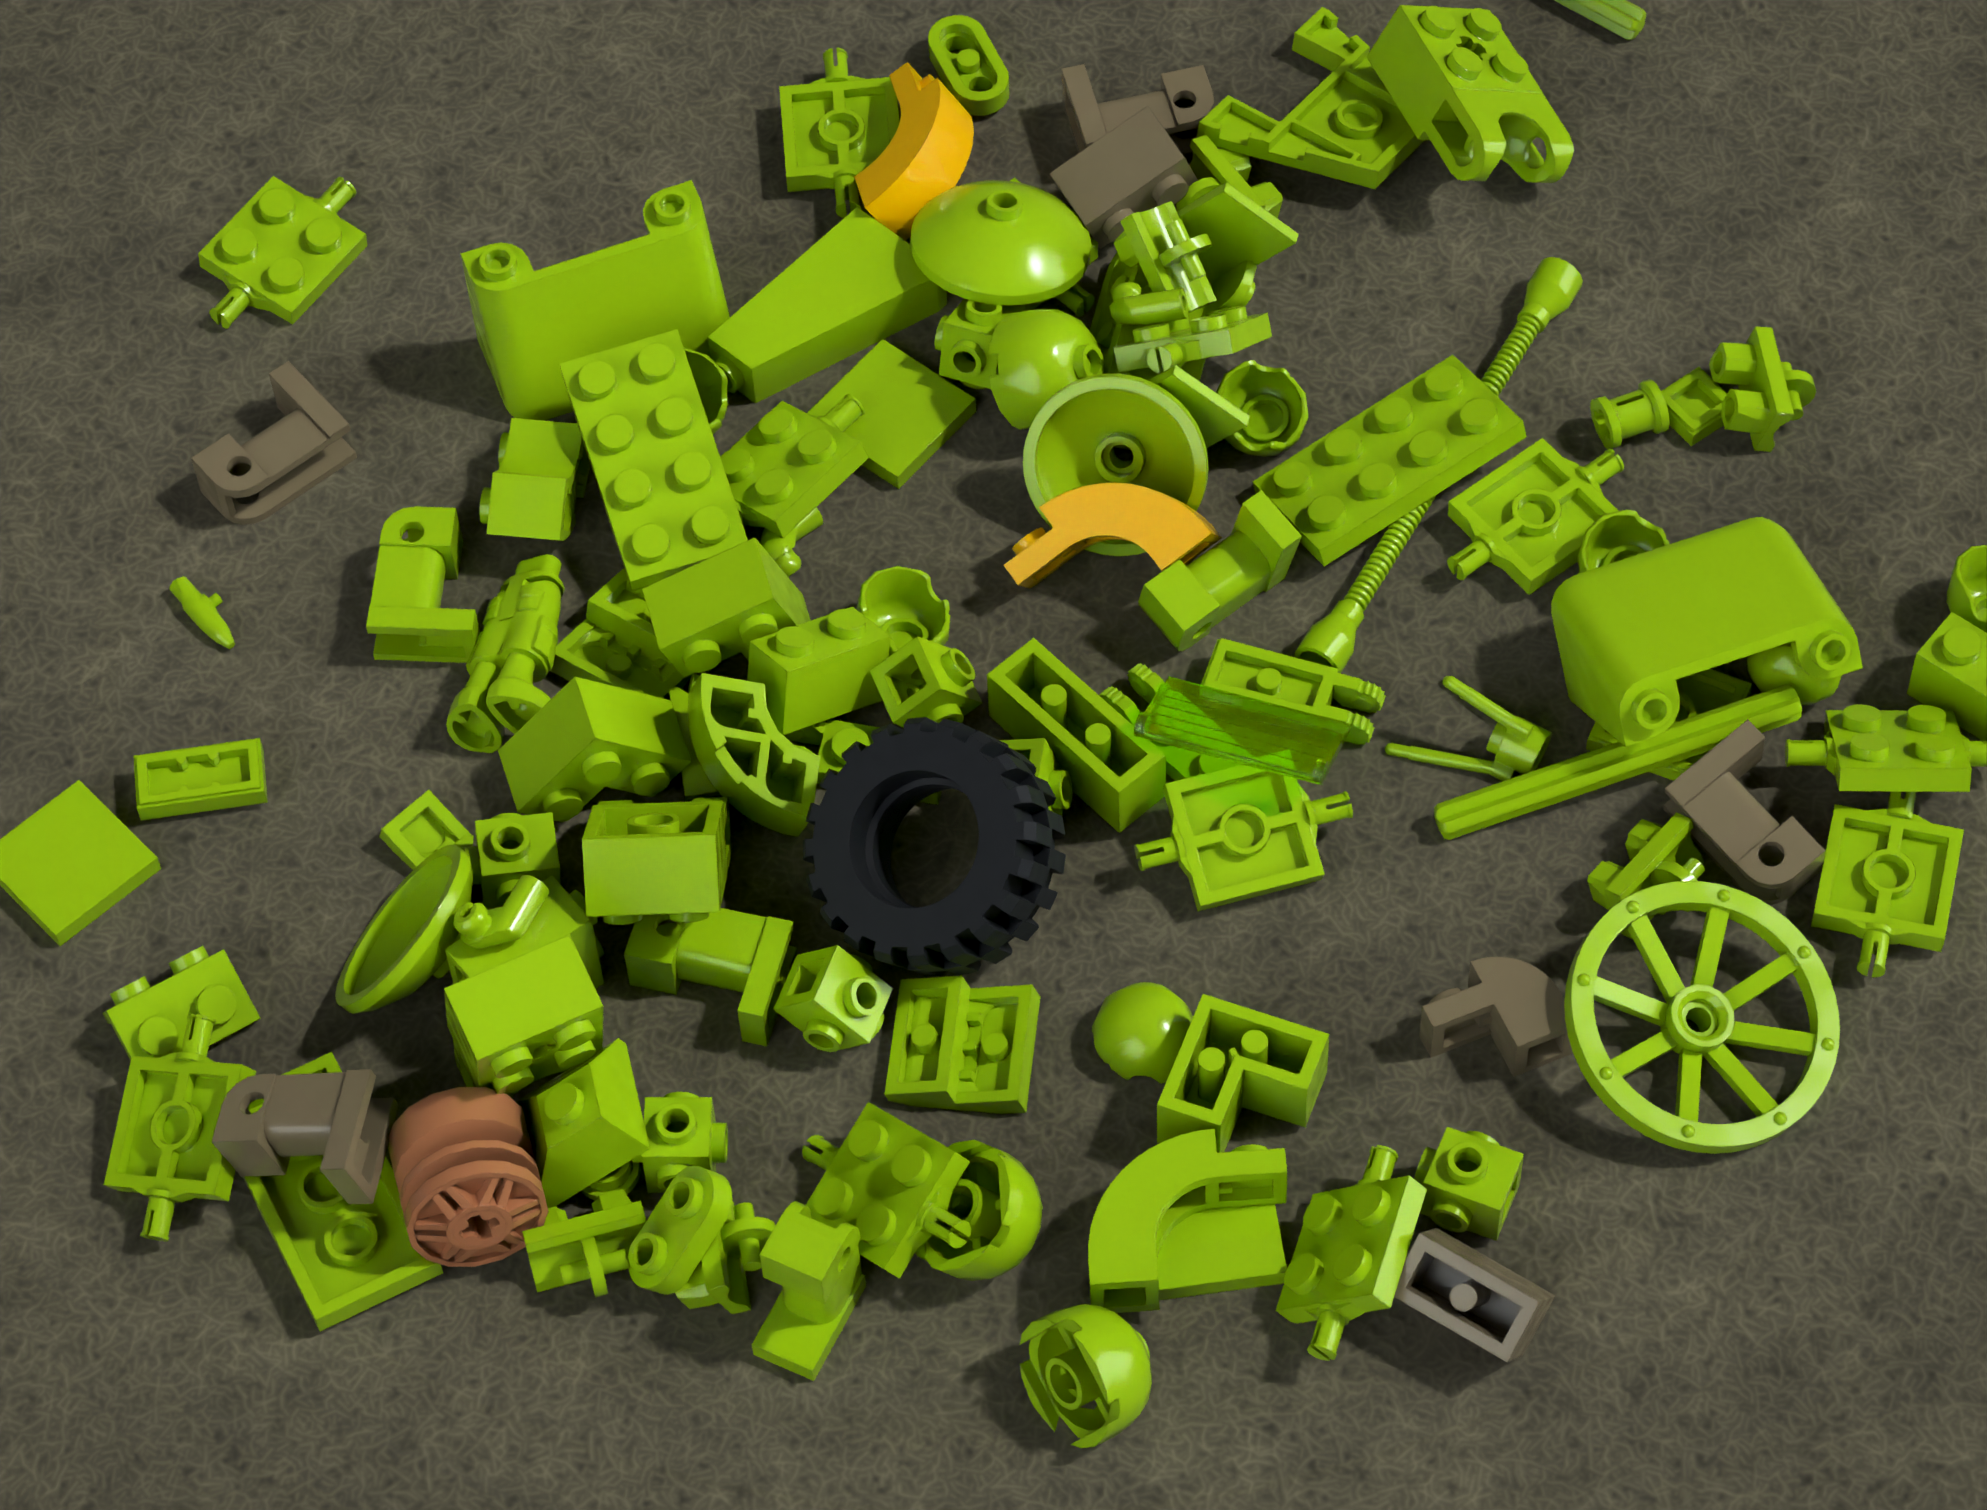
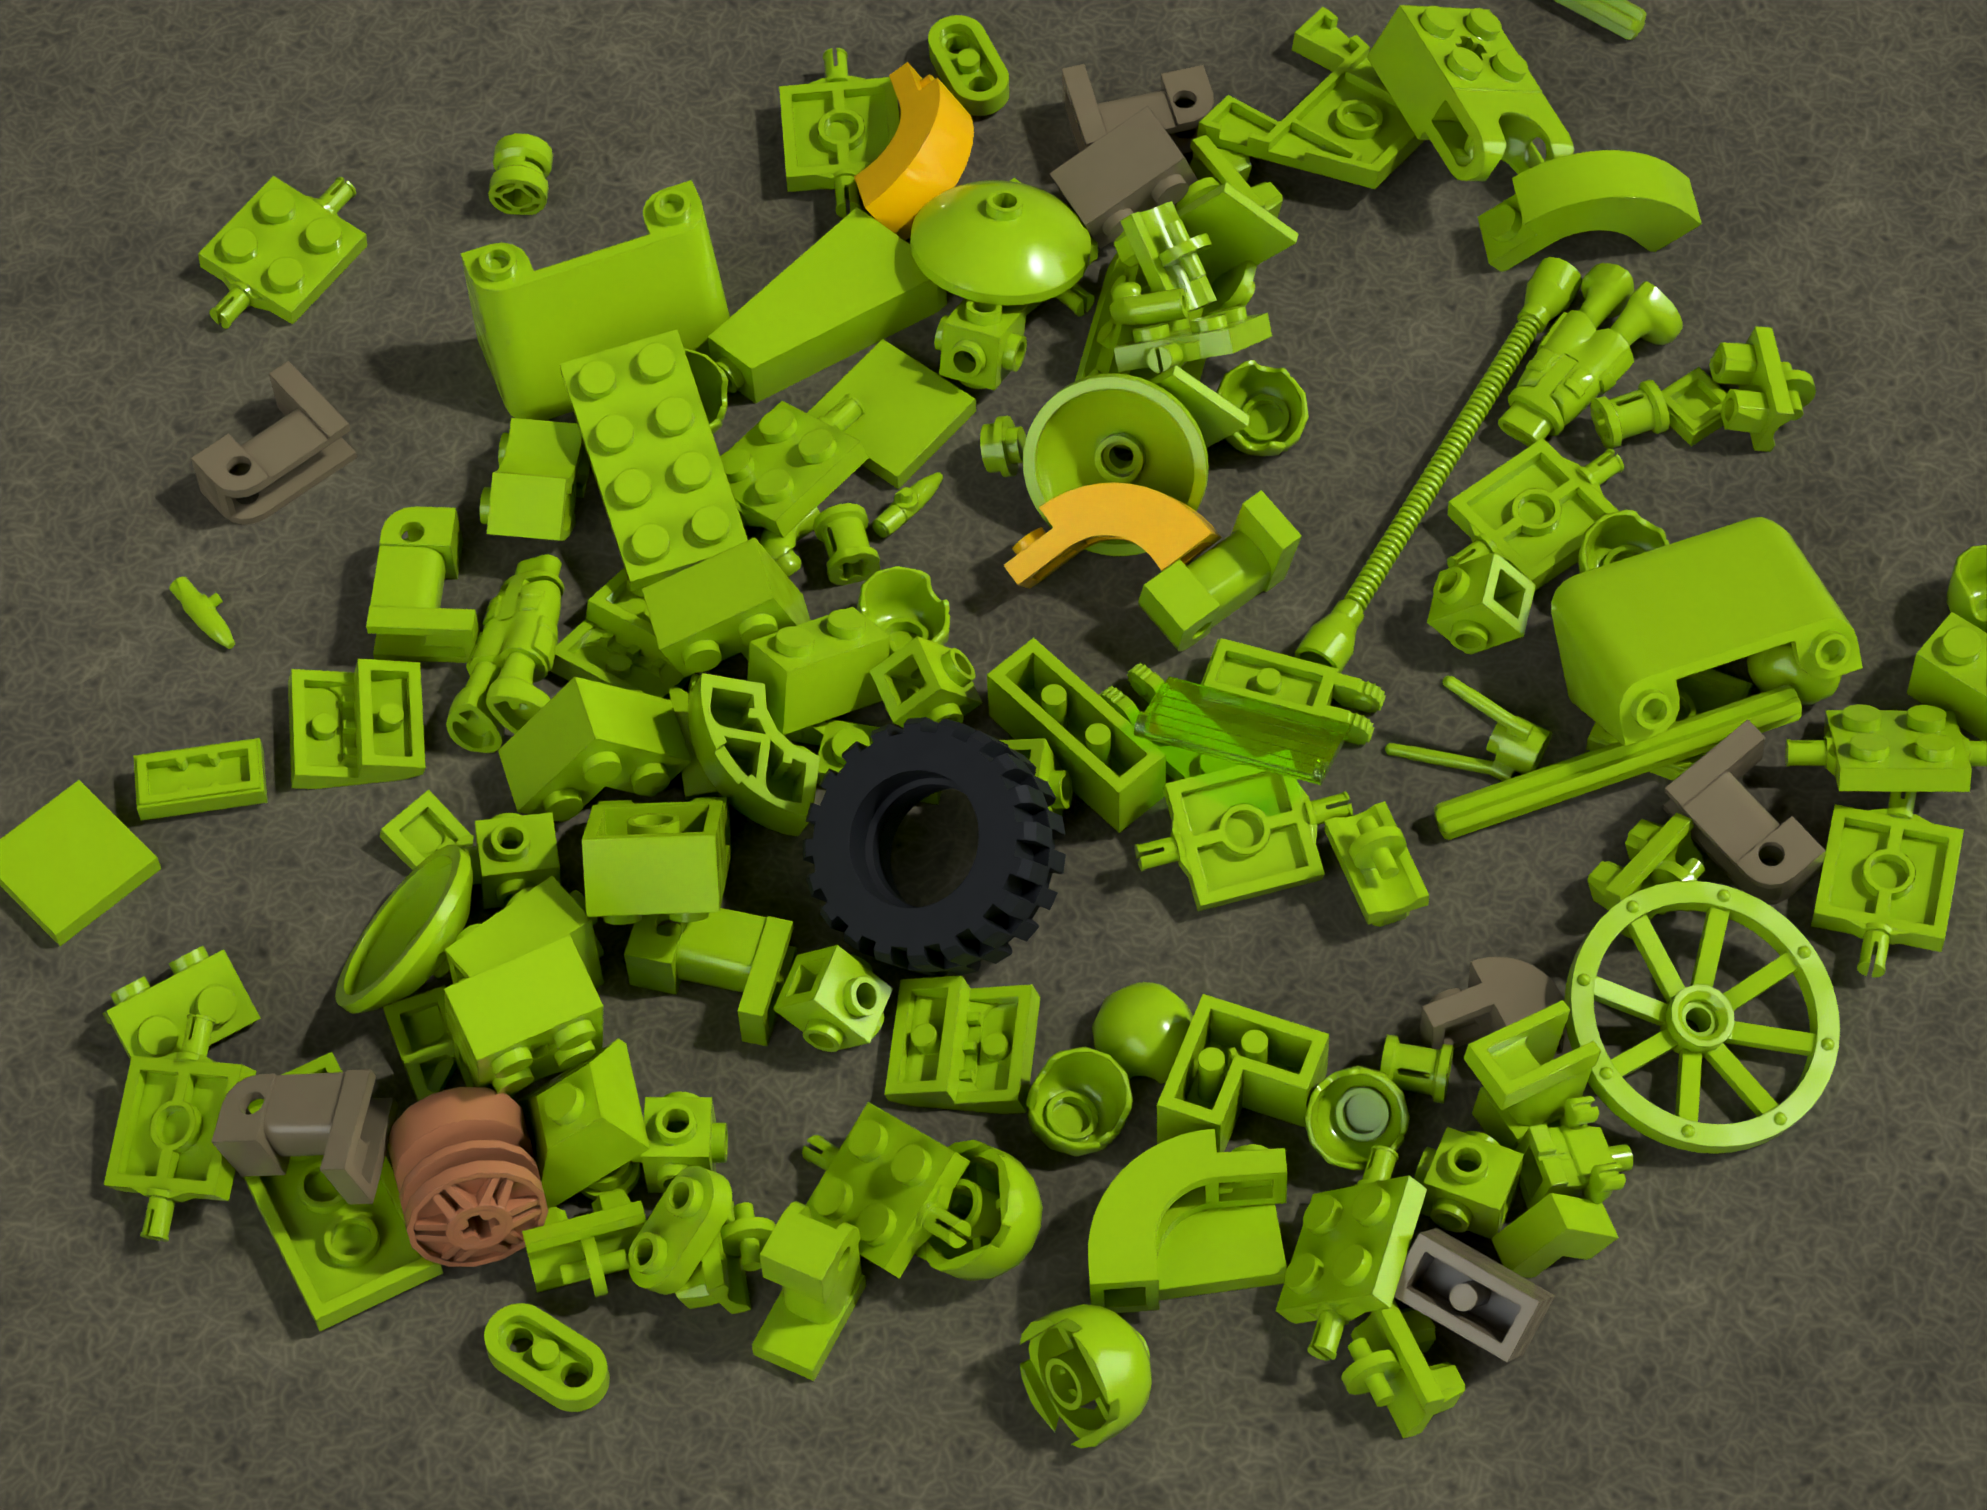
lime arm [453,875,549,949] -> none
lime cylinder [988,309,1104,430] -> none
lime plate [1252,355,1527,567] -> none
none -> lime slope [288,659,426,789]
none -> lime slope [383,985,457,1102]
none -> lime plate [484,1303,610,1412]
none -> lime wheel [488,133,553,215]
none -> lime bush [813,503,881,586]
none -> lime helmet [872,472,943,538]
none -> lime plate [980,415,1026,477]
none -> lime hair [1026,1046,1133,1157]
none -> lime hair [1304,1066,1410,1170]
none -> lime hips [1324,801,1429,927]
none -> lime hips [1341,1299,1465,1438]
none -> lime bush [1380,1034,1454,1104]
none -> lime brick [1427,552,1536,655]
none -> lime piece [1464,1000,1601,1151]
none -> lime arch [1477,150,1702,272]
none -> lime piece [1491,1193,1619,1278]
none -> lime piece [1498,263,1683,447]
none -> lime piece [1515,1095,1633,1210]

